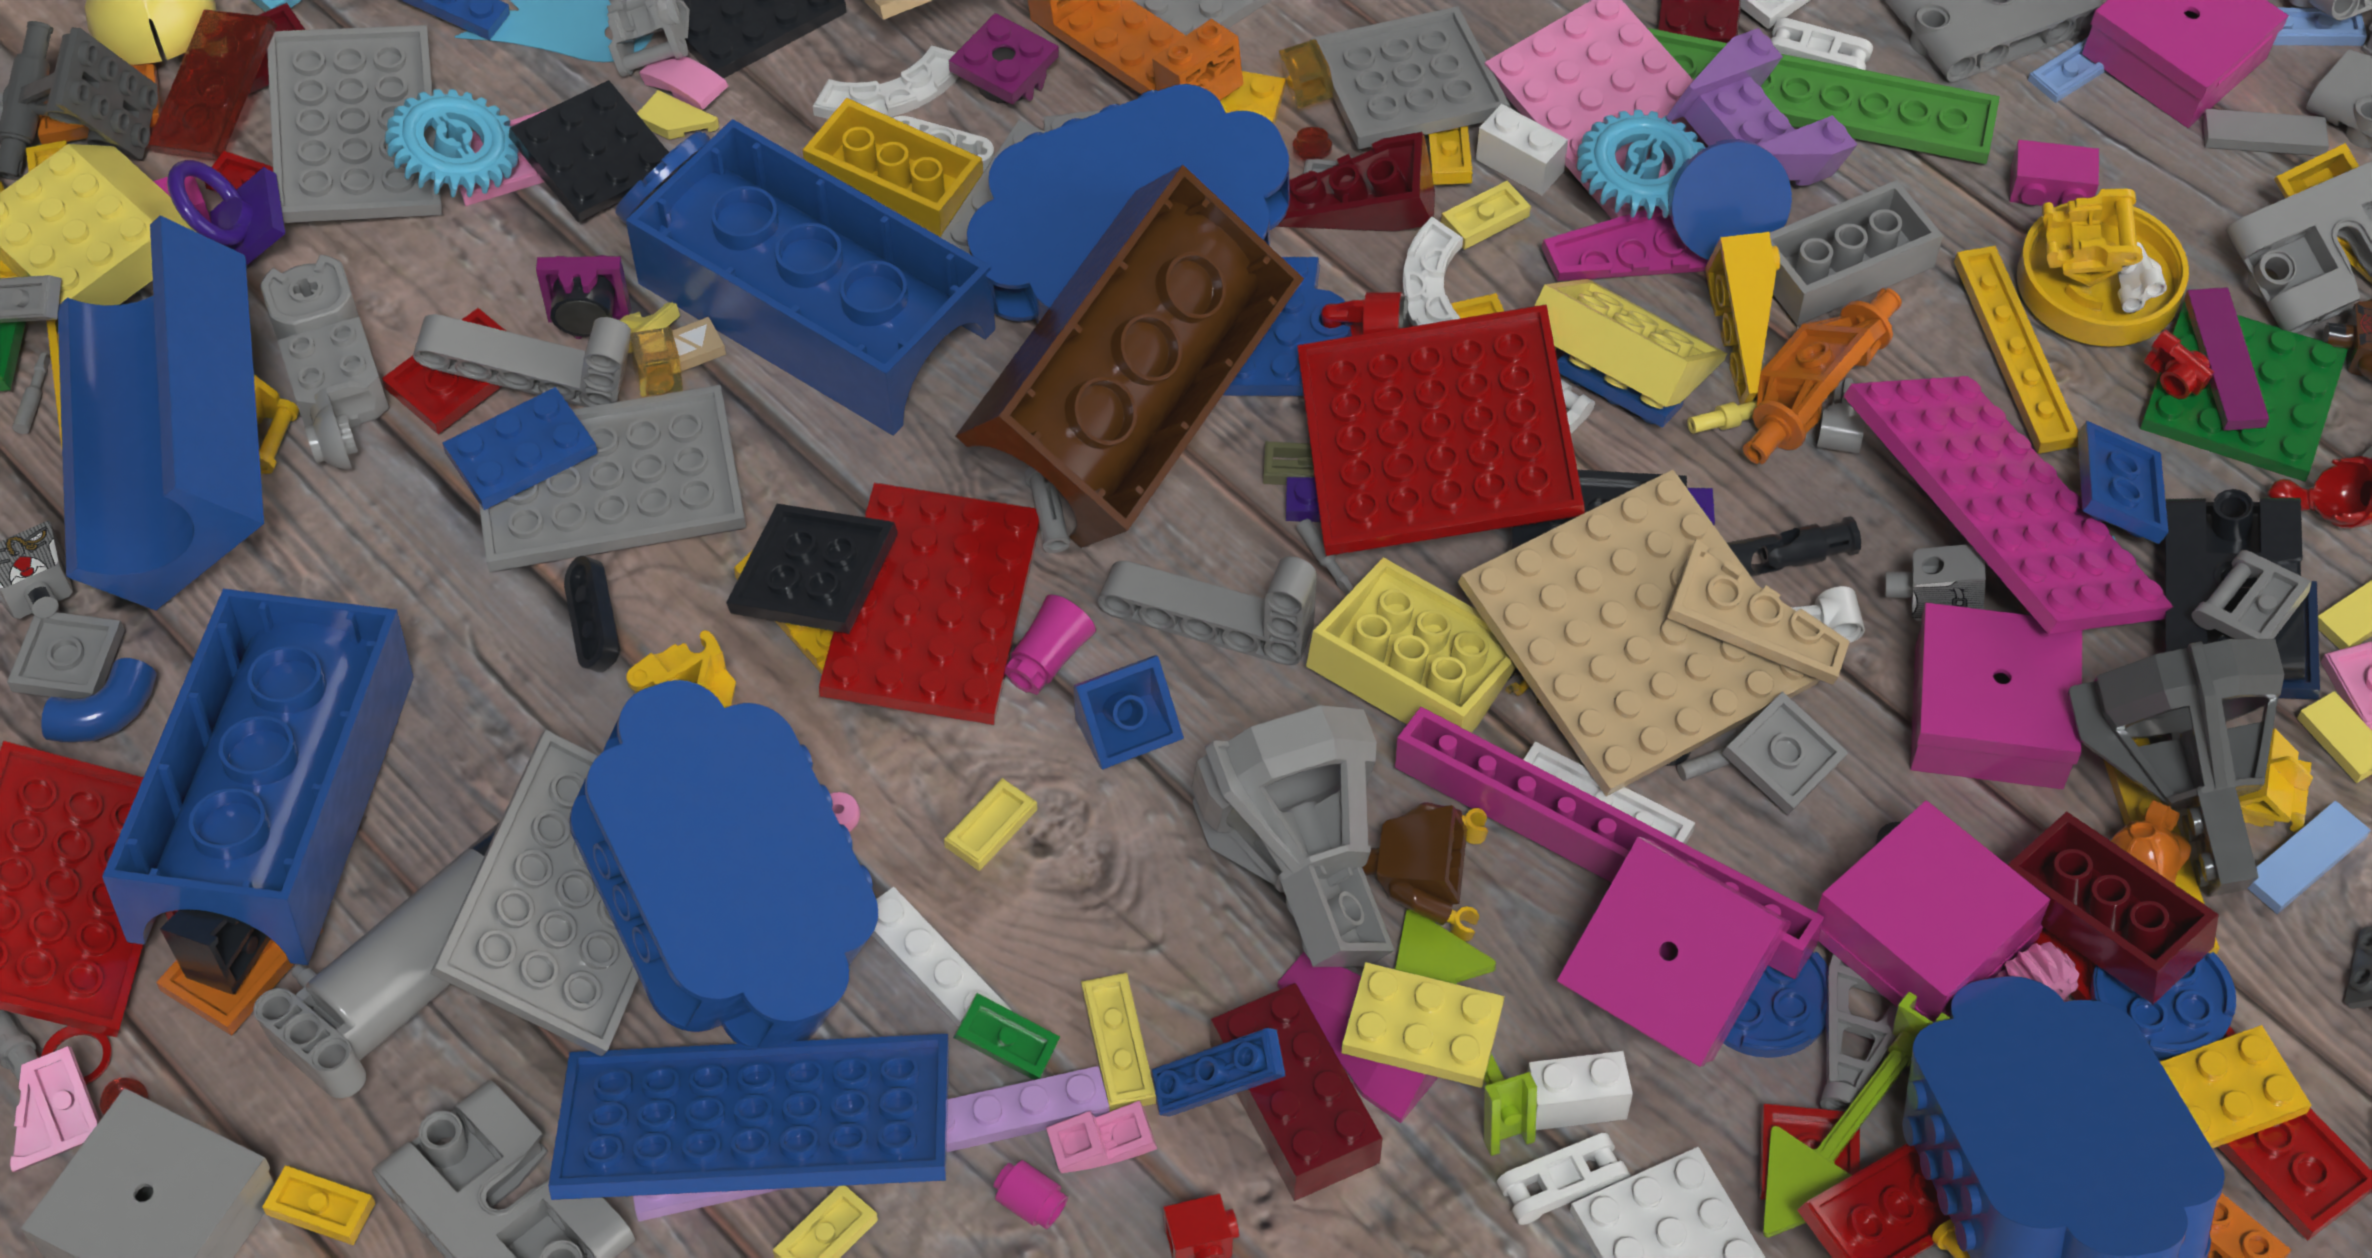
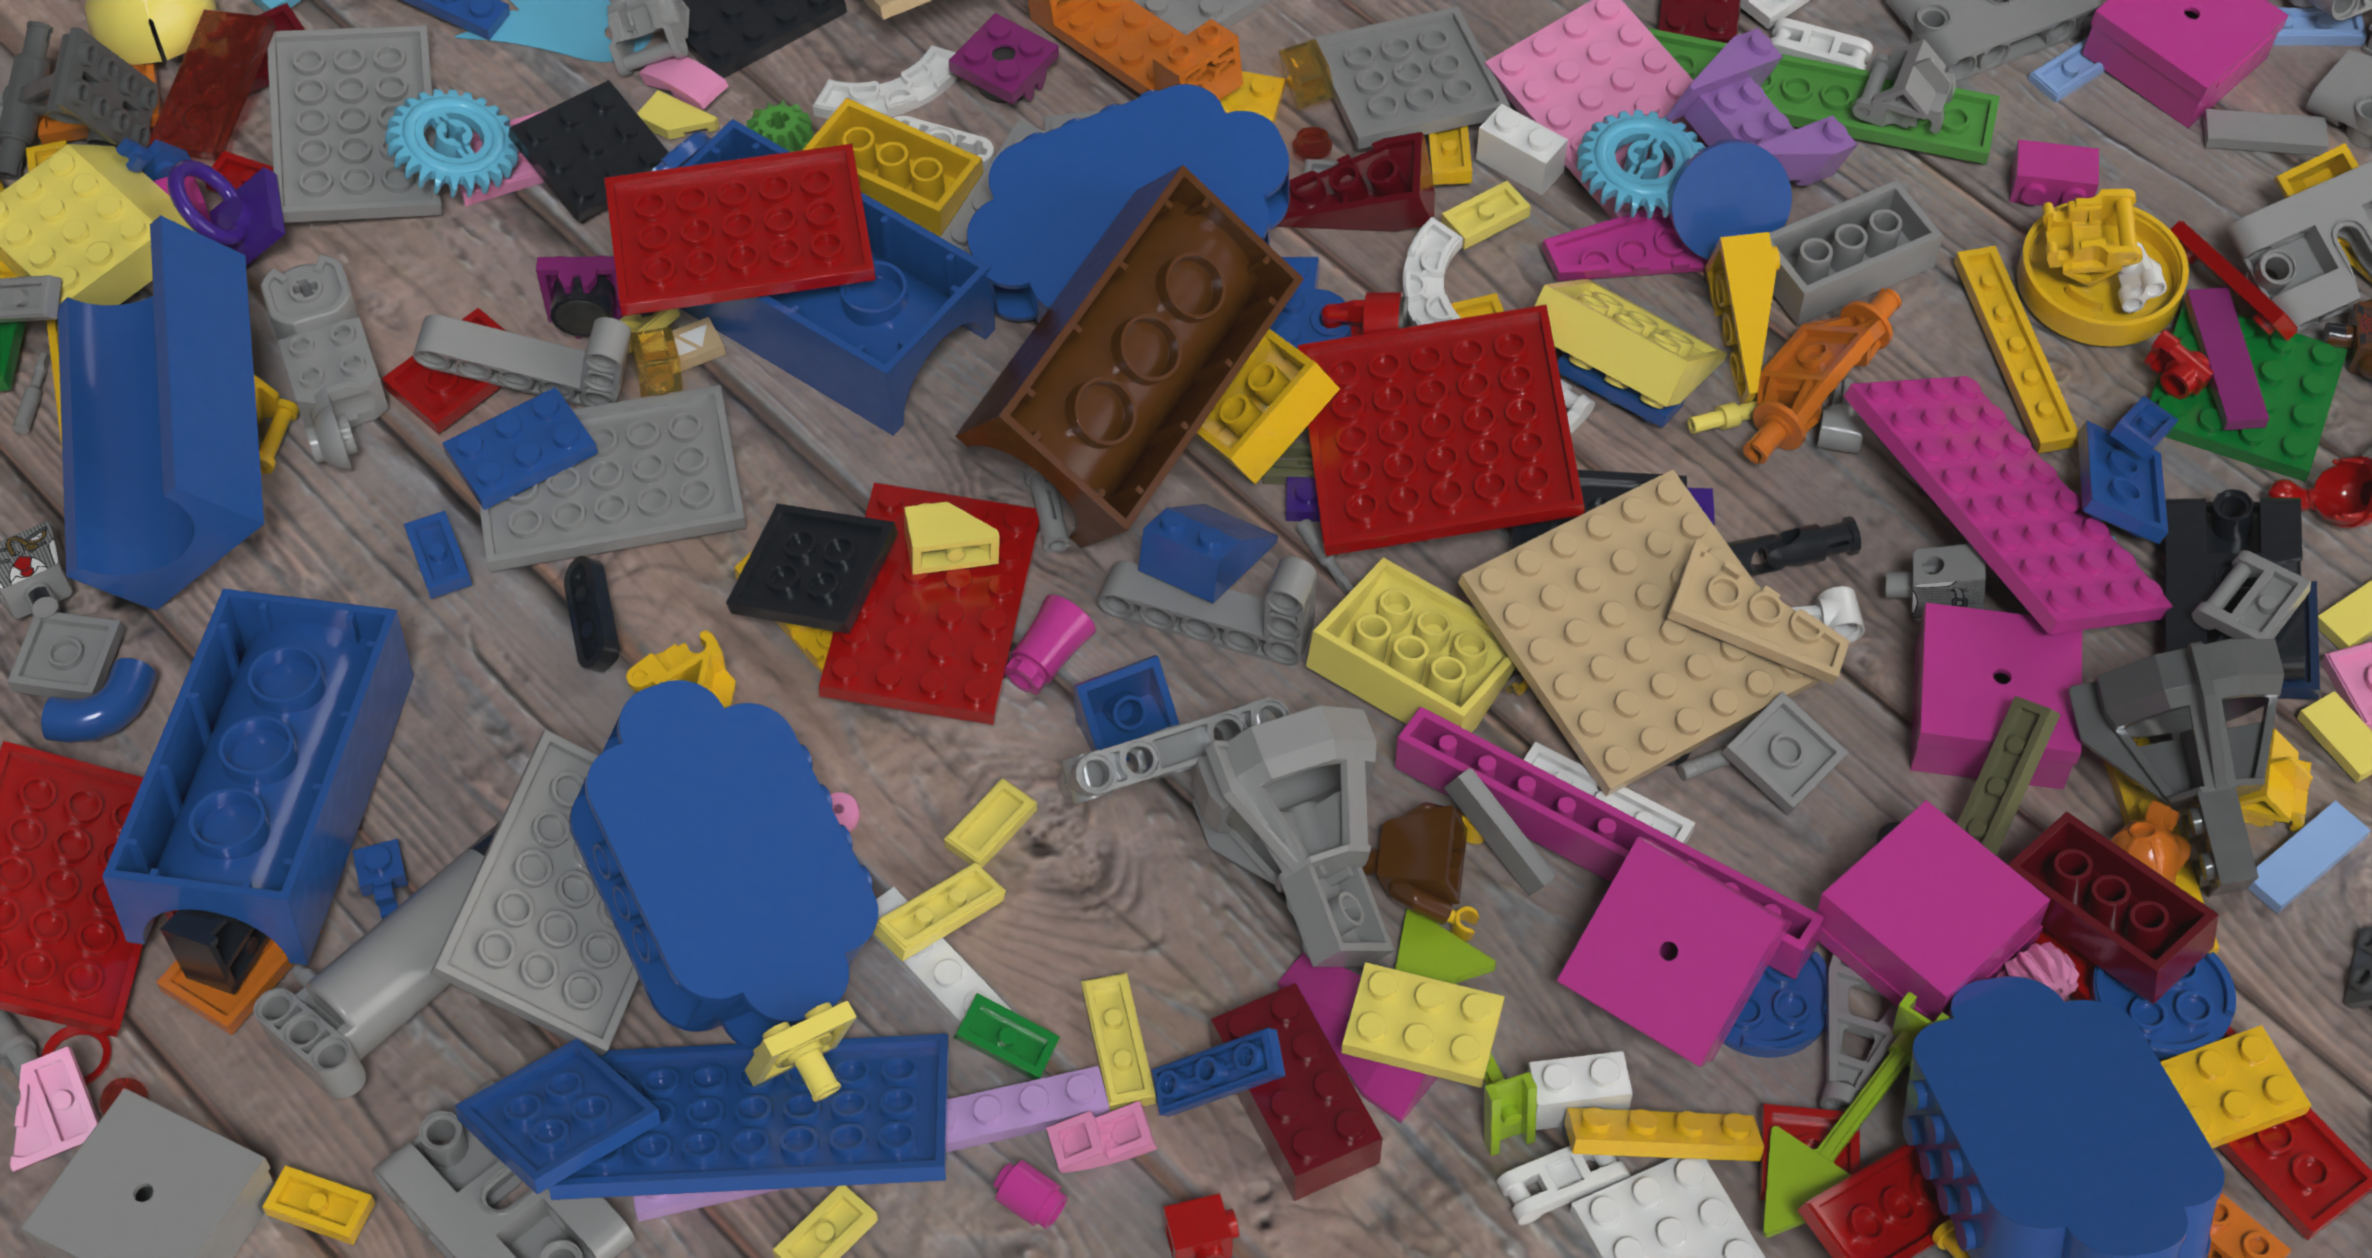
none -> blue plate [116,138,191,181]
none -> blue plate [352,839,408,920]
none -> blue plate [404,511,472,599]
none -> blue plate [455,1039,661,1194]
none -> red plate [604,144,875,316]
none -> light yellow plate [745,1000,857,1102]
none -> bright green gear [746,99,814,152]
none -> light yellow tile [873,862,1006,962]
none -> light yellow slope [904,502,1000,575]
none -> light grey connector [1057,697,1291,805]
none -> blue slope [1138,504,1278,603]
none -> yellow brick [1195,329,1340,485]
none -> light grey tile [1444,768,1556,896]
none -> yellow plate [1564,1107,1764,1161]
none -> light grey piece [1852,39,1956,133]
none -> olive plate [1957,696,2061,856]
none -> blue plate [2109,396,2179,460]
none -> red plate [2170,220,2298,341]

